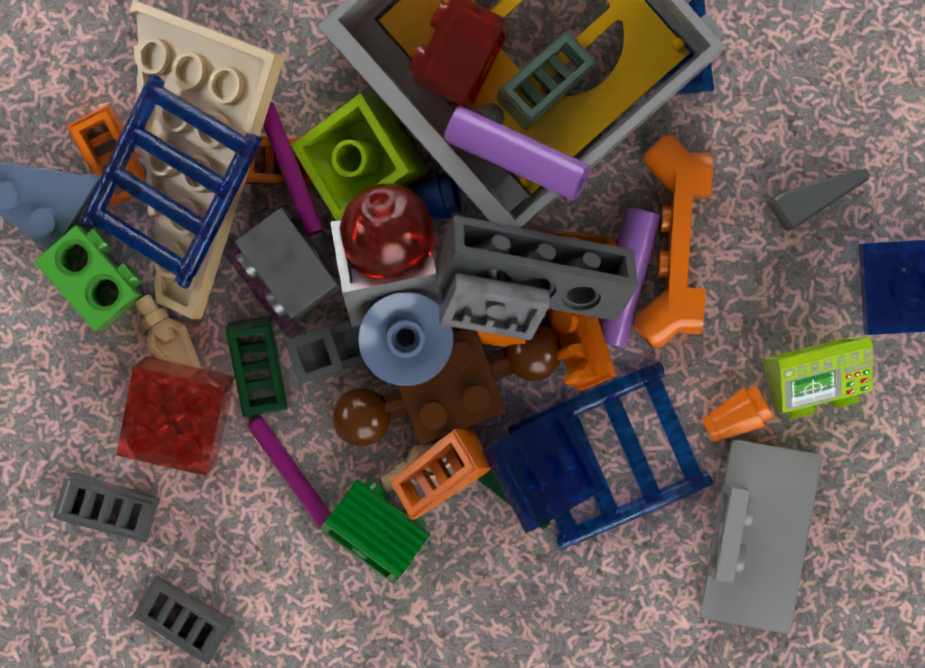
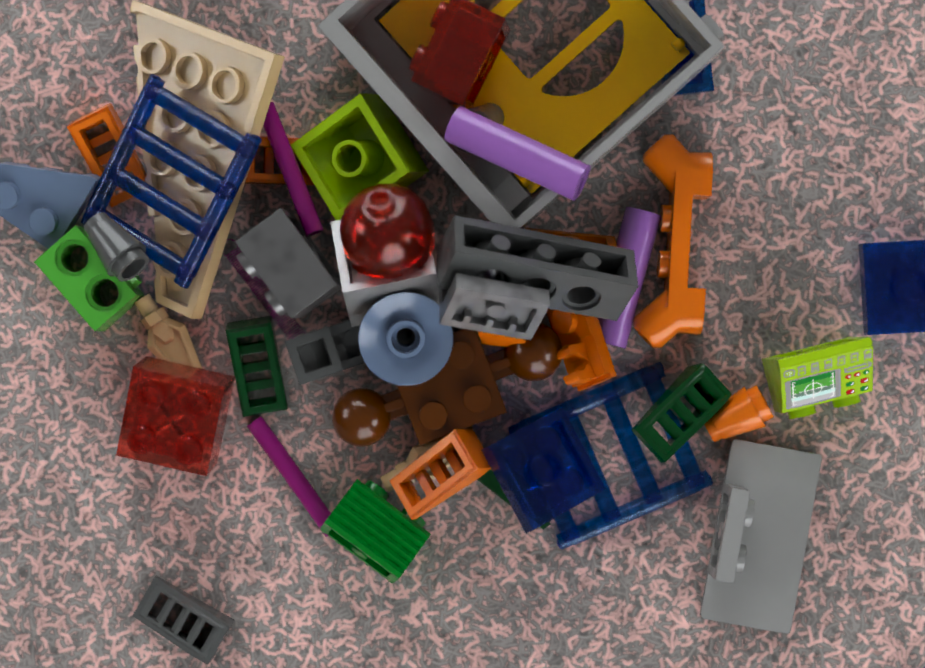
dark grey slope [53,472,160,543] -> none
blue cone [391,174,461,220] -> none
sand green slope [496,30,598,131] -> none
dark grey slope [766,168,870,231] -> none
none -> dark grey cone [84,212,149,282]
none -> dark green slope [631,363,732,463]

